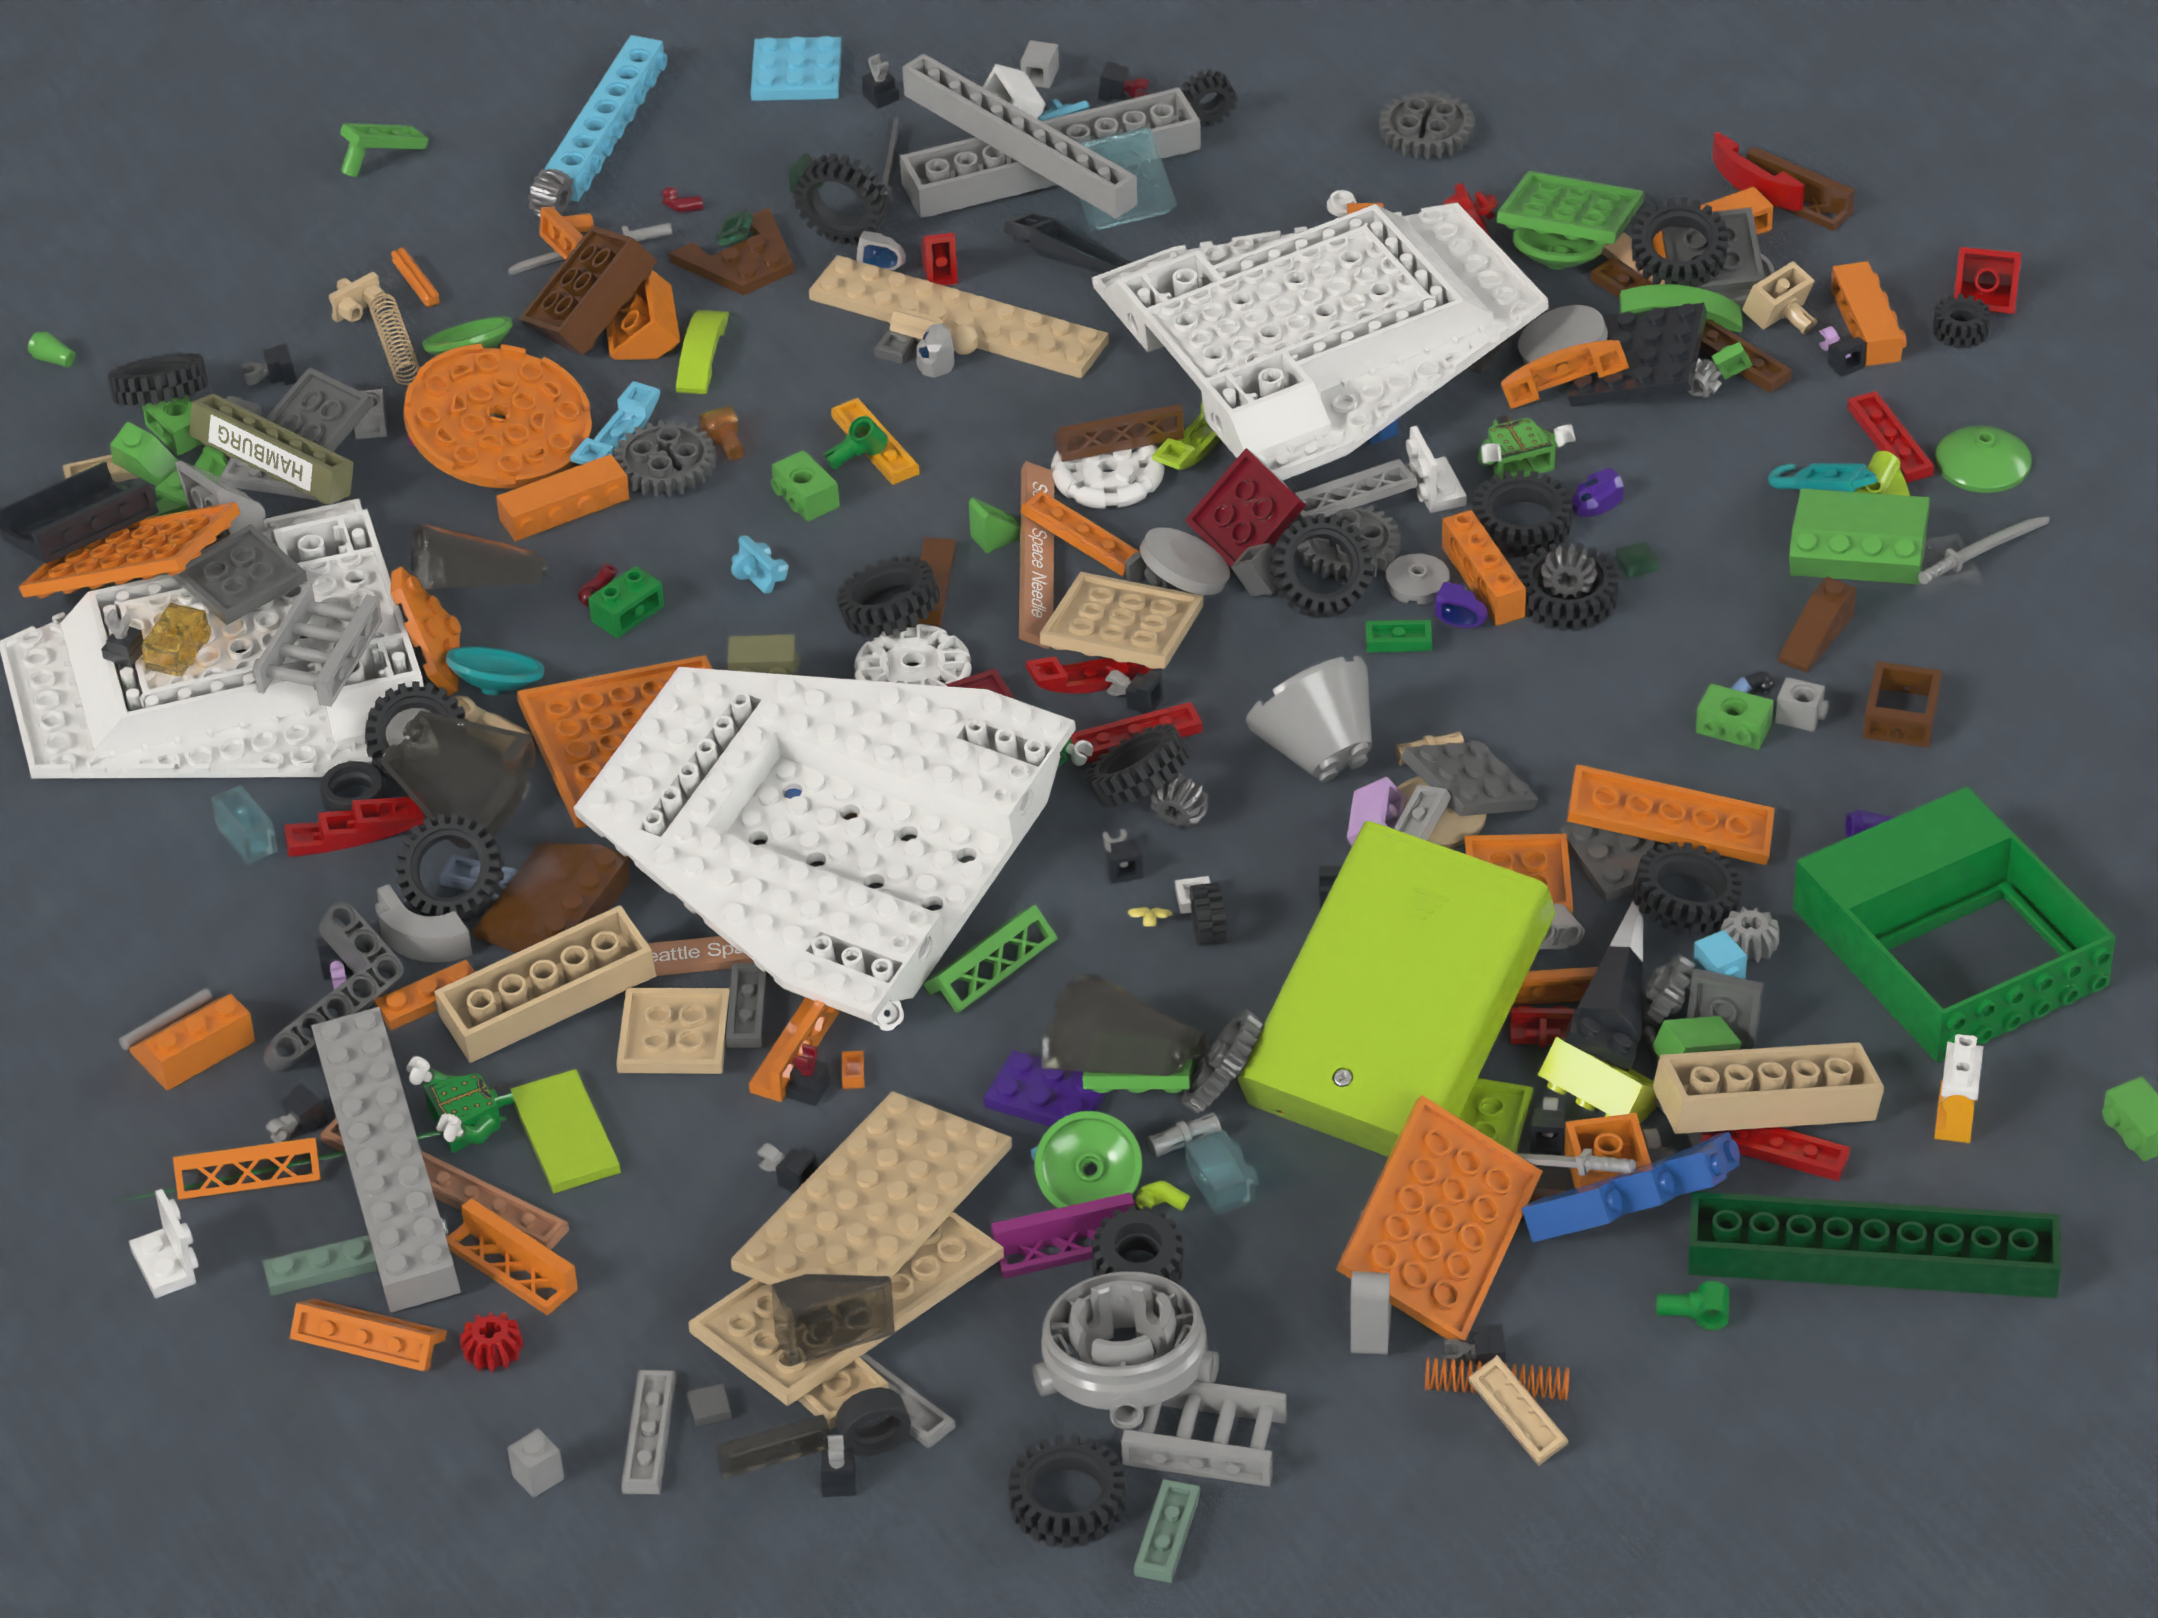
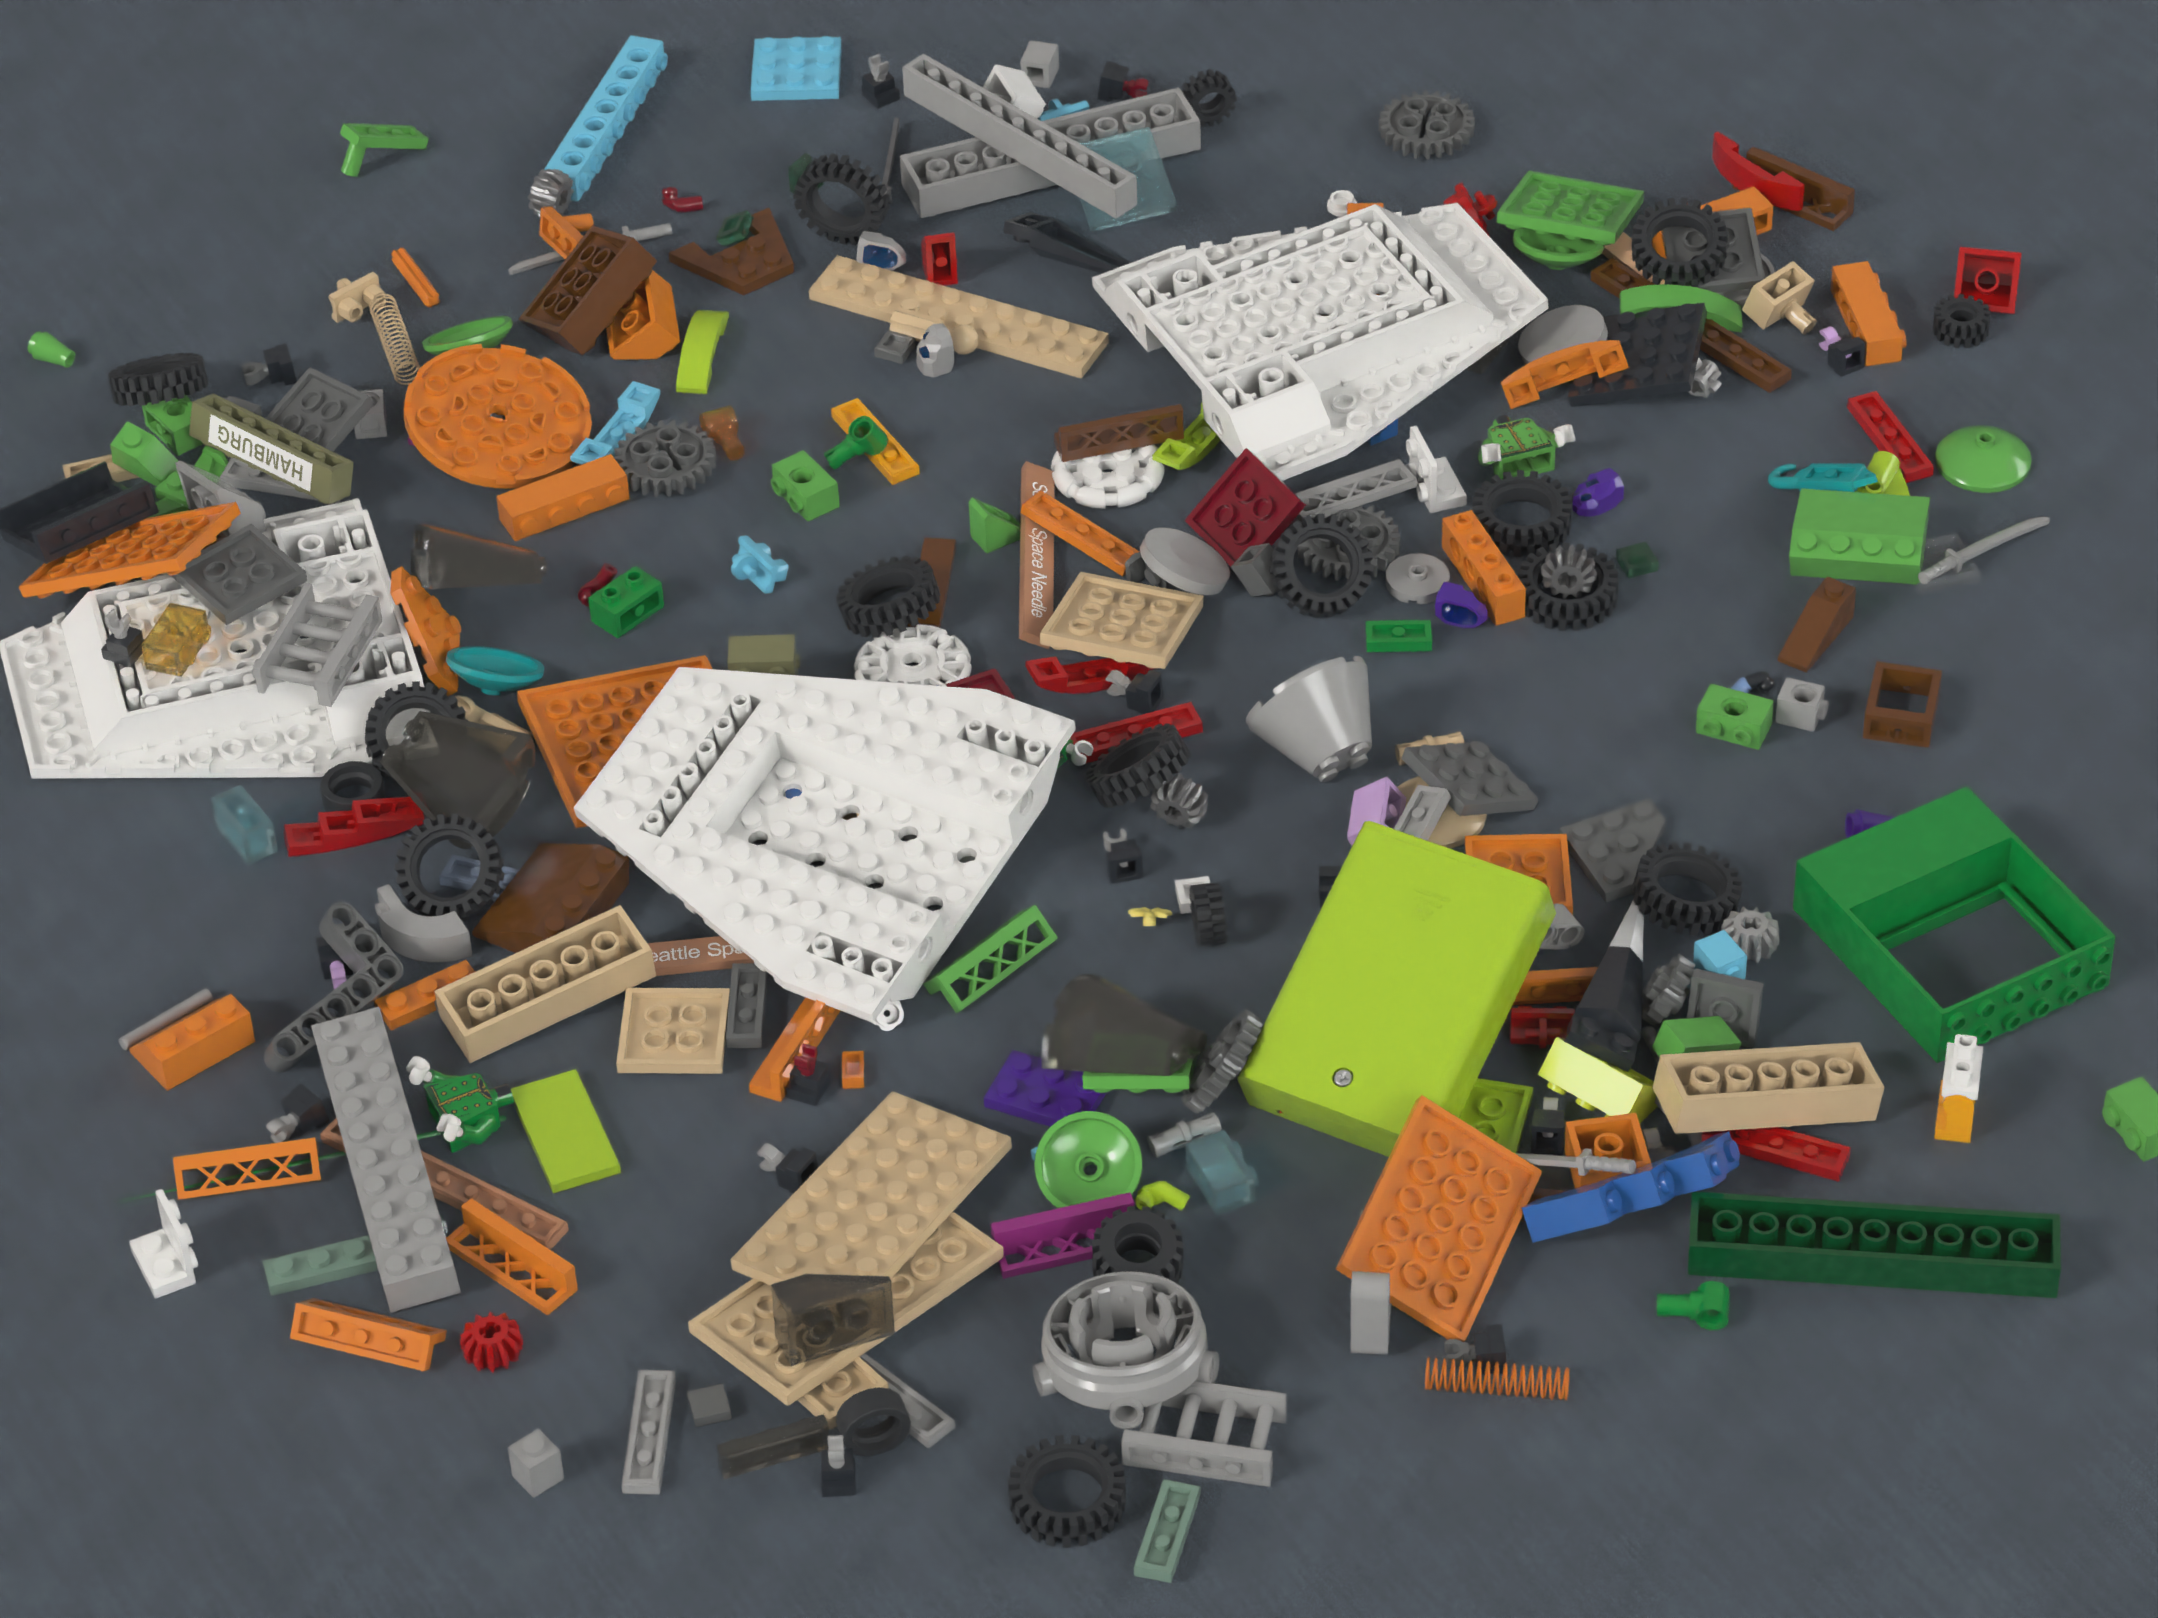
tan plate [1468,1355,1568,1466] -> none
orange plate [1567,764,1775,865] -> none
bright green plate [1712,341,1753,380] -> none

